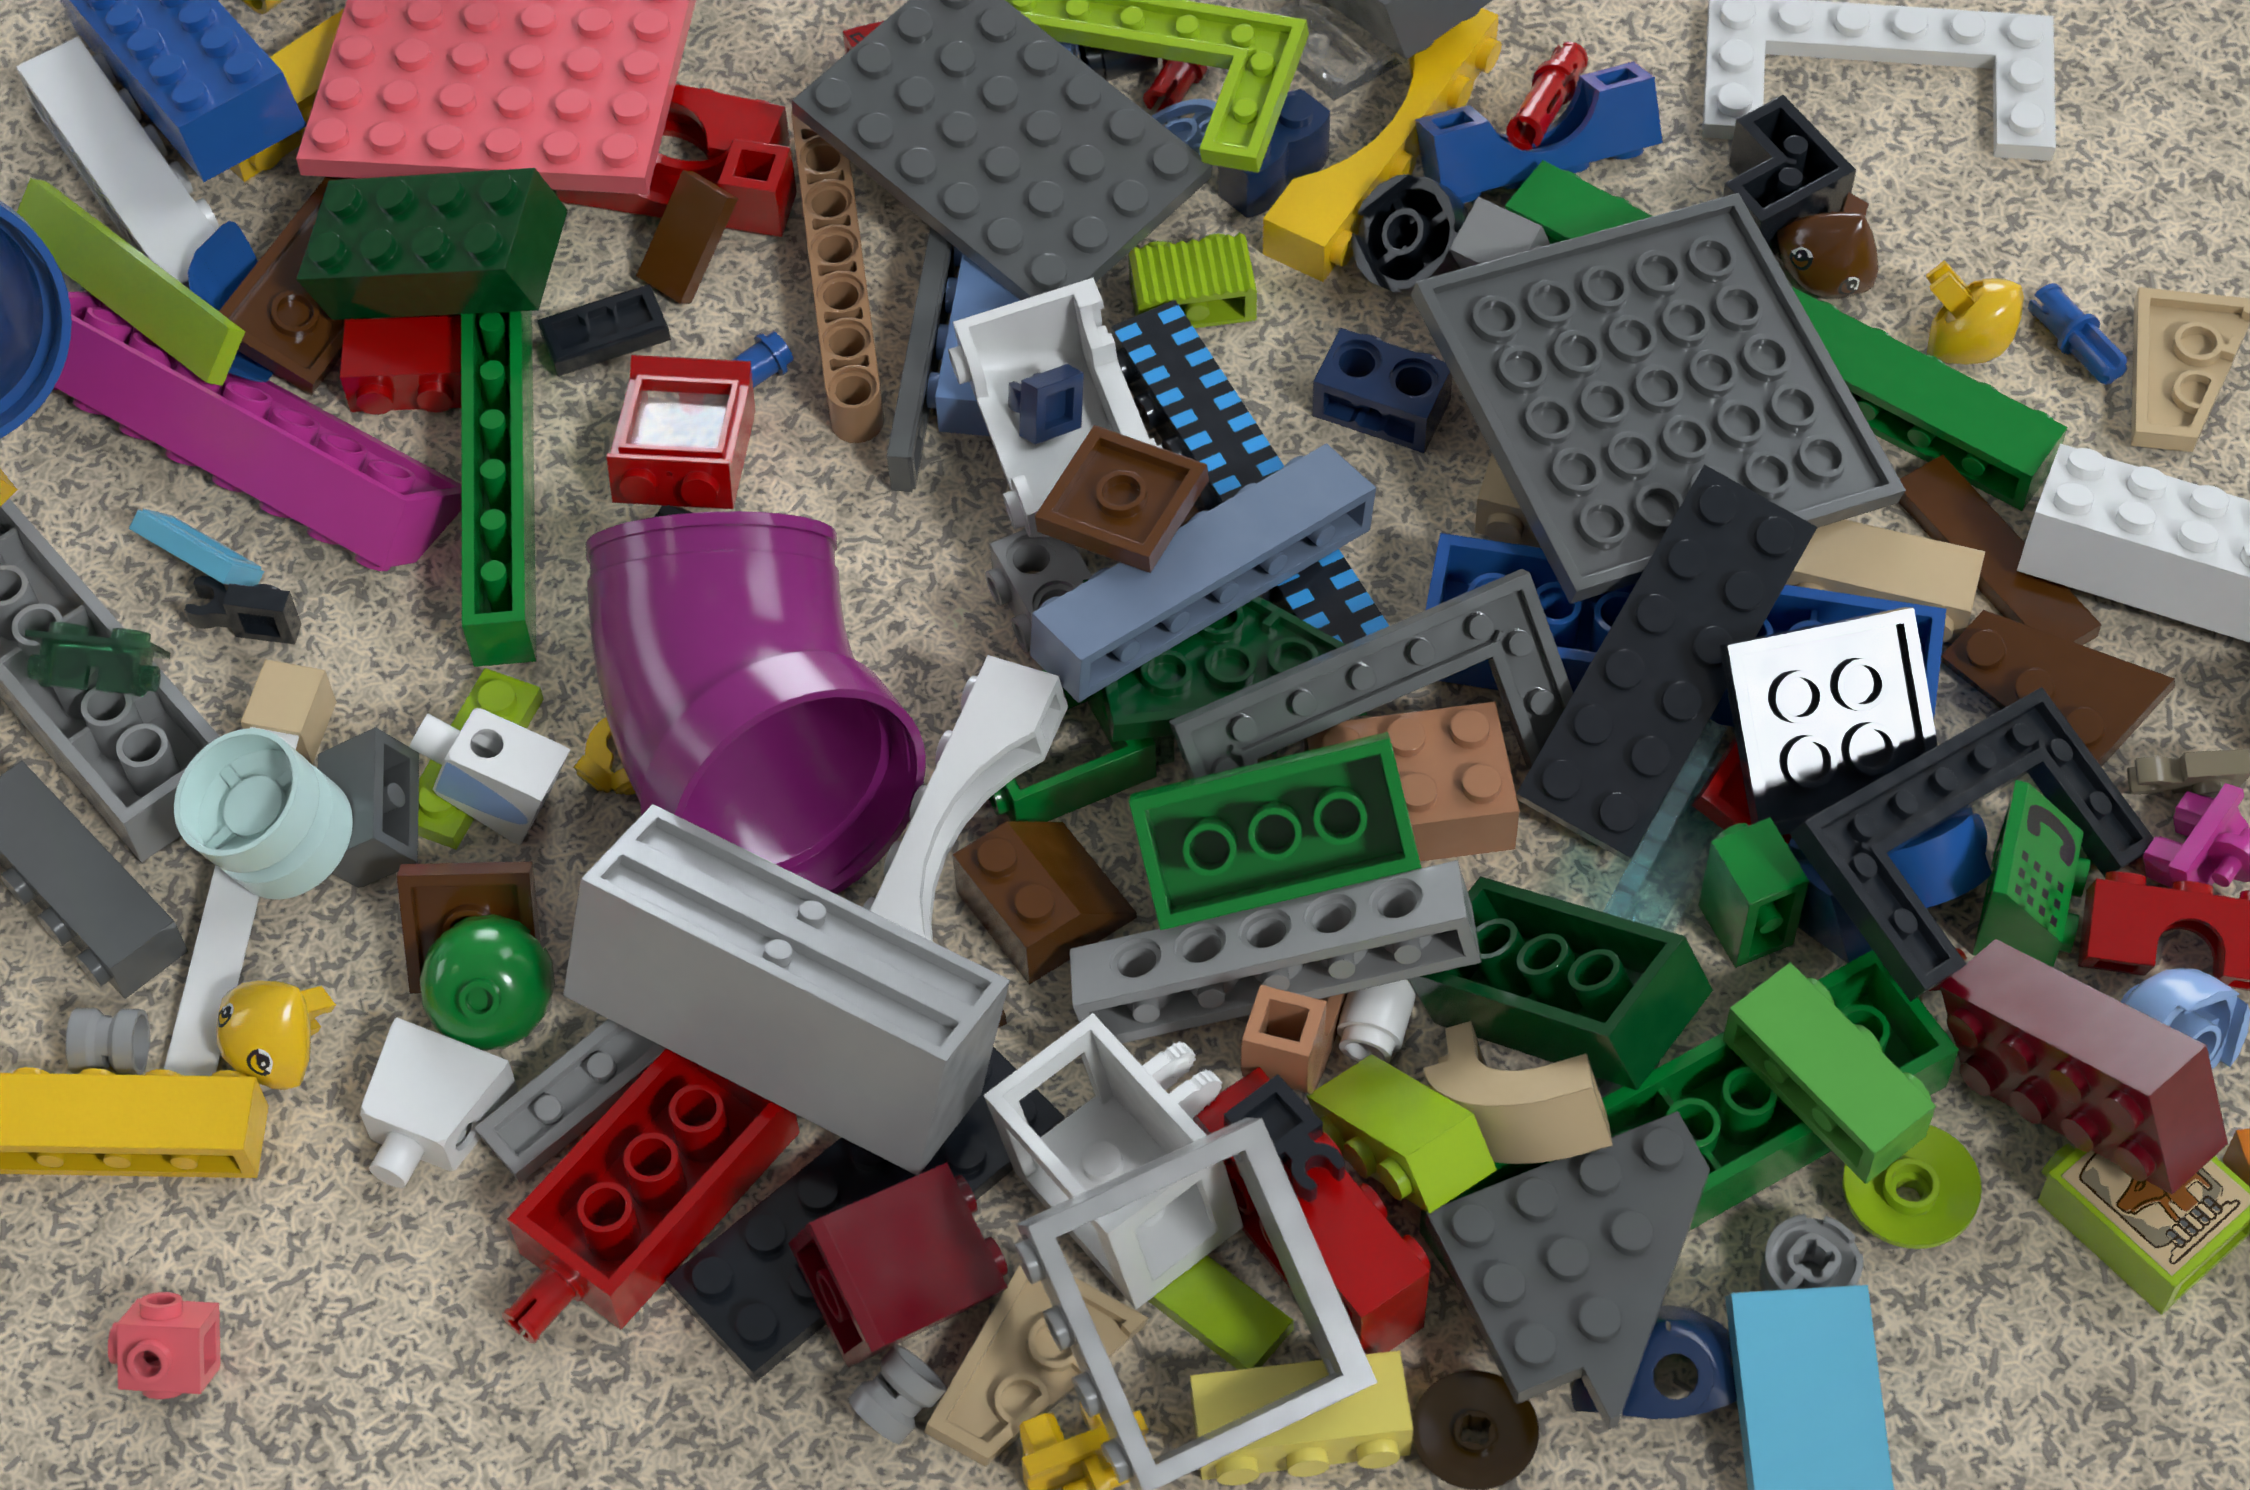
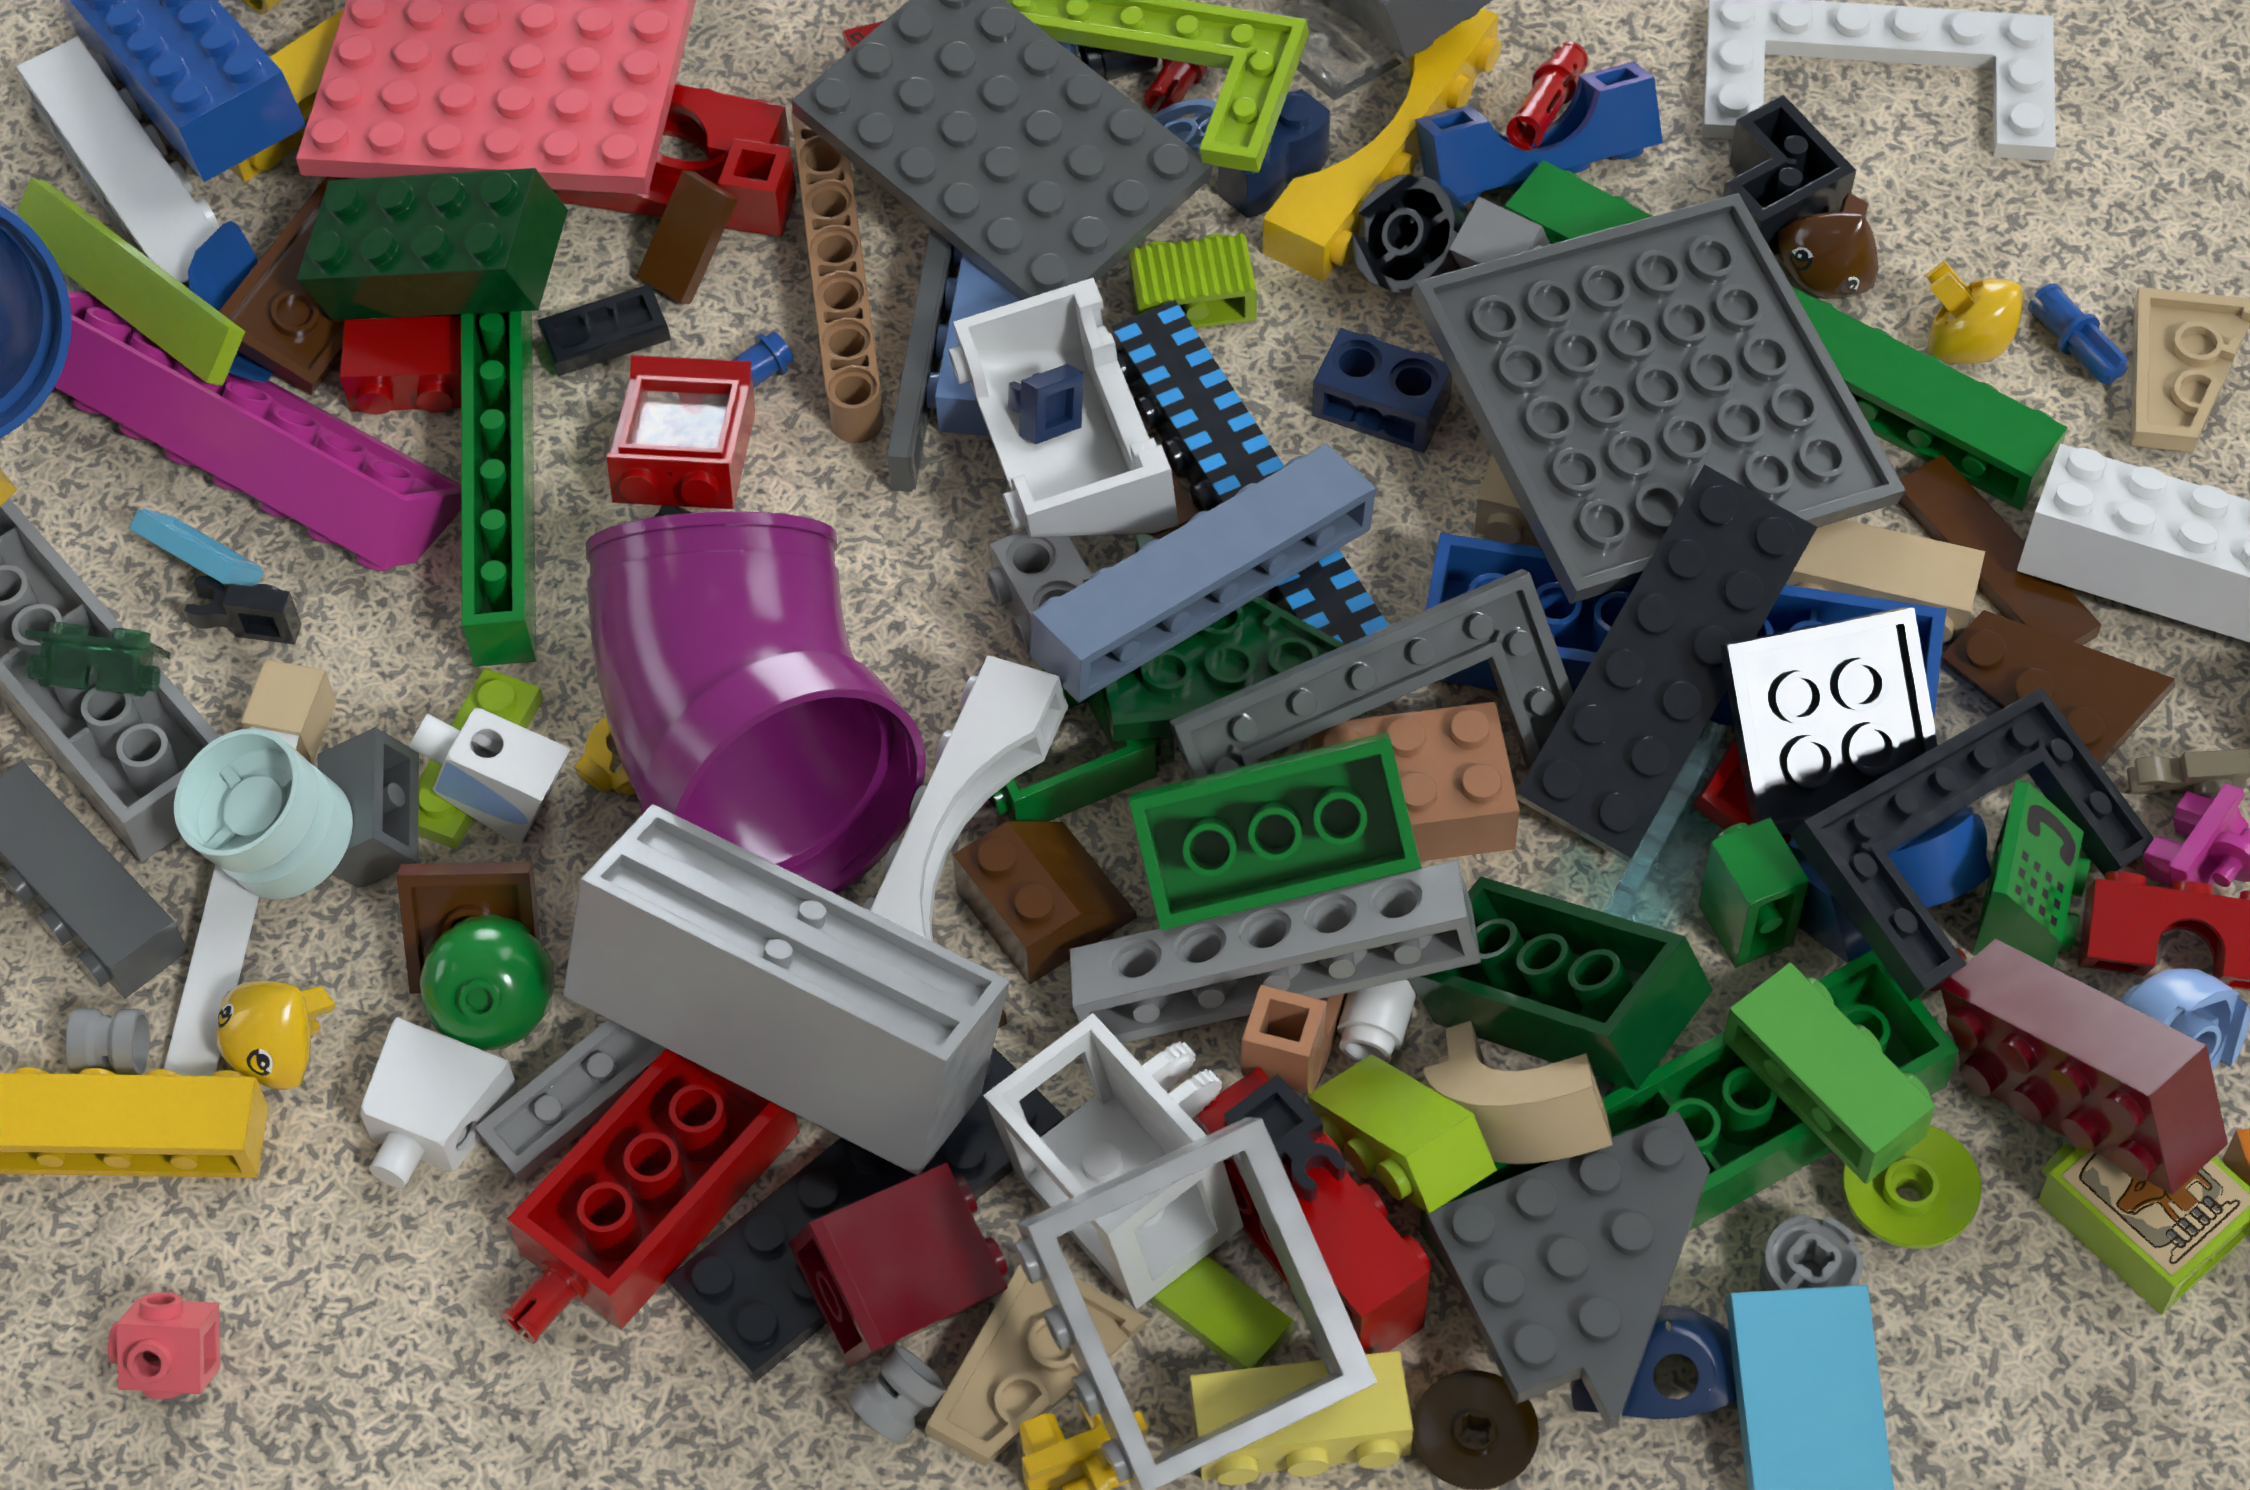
reddish brown tile [1035,425,1209,573] -> none

